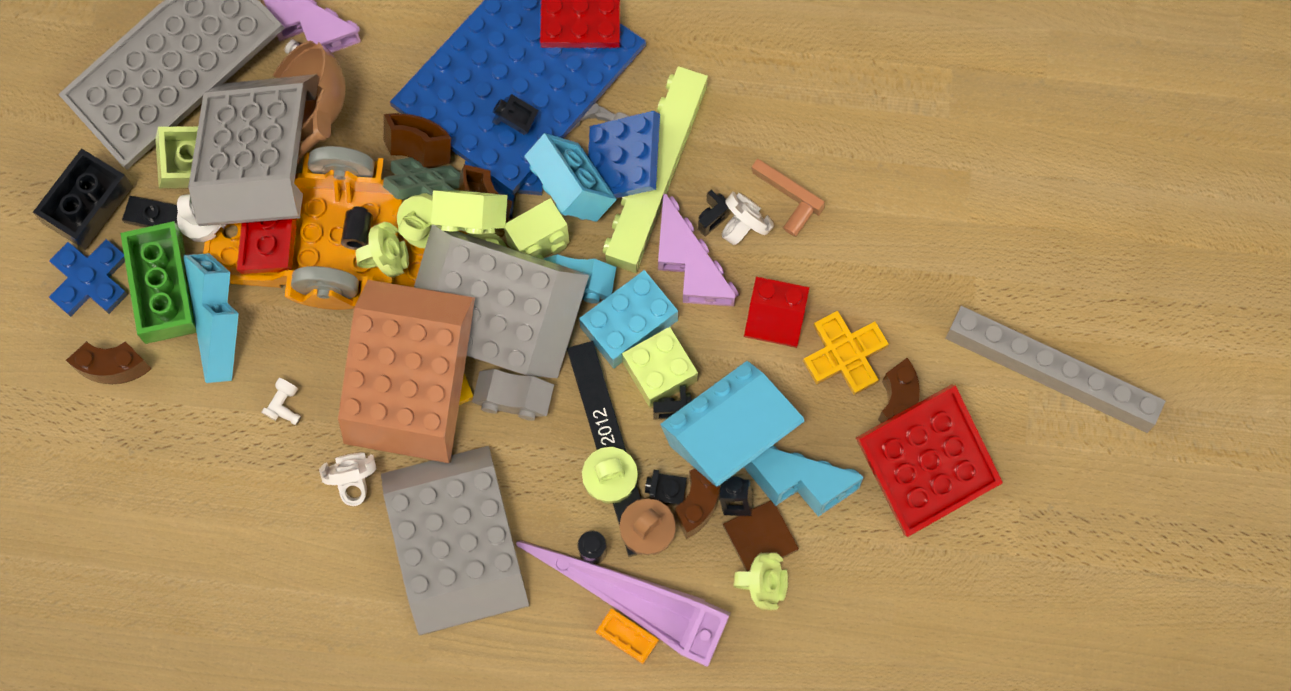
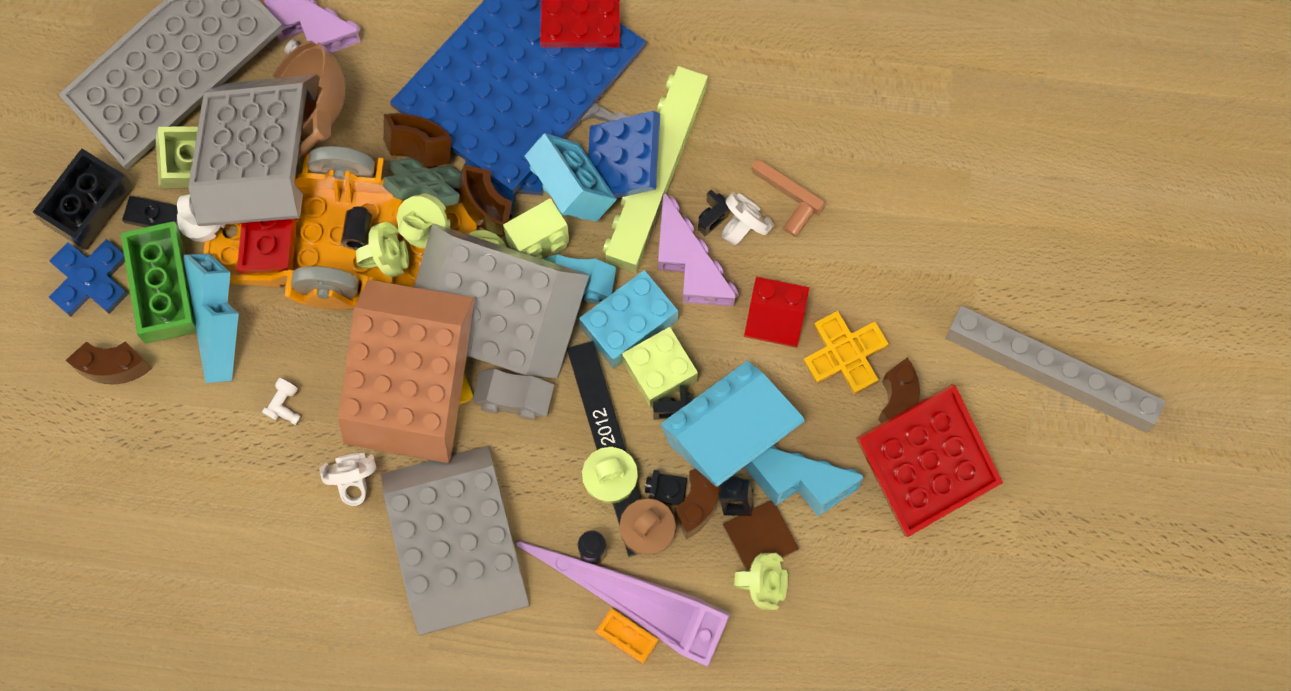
yellowish green brick [431,190,507,234] -> none
black bracket [492,94,539,135] -> none

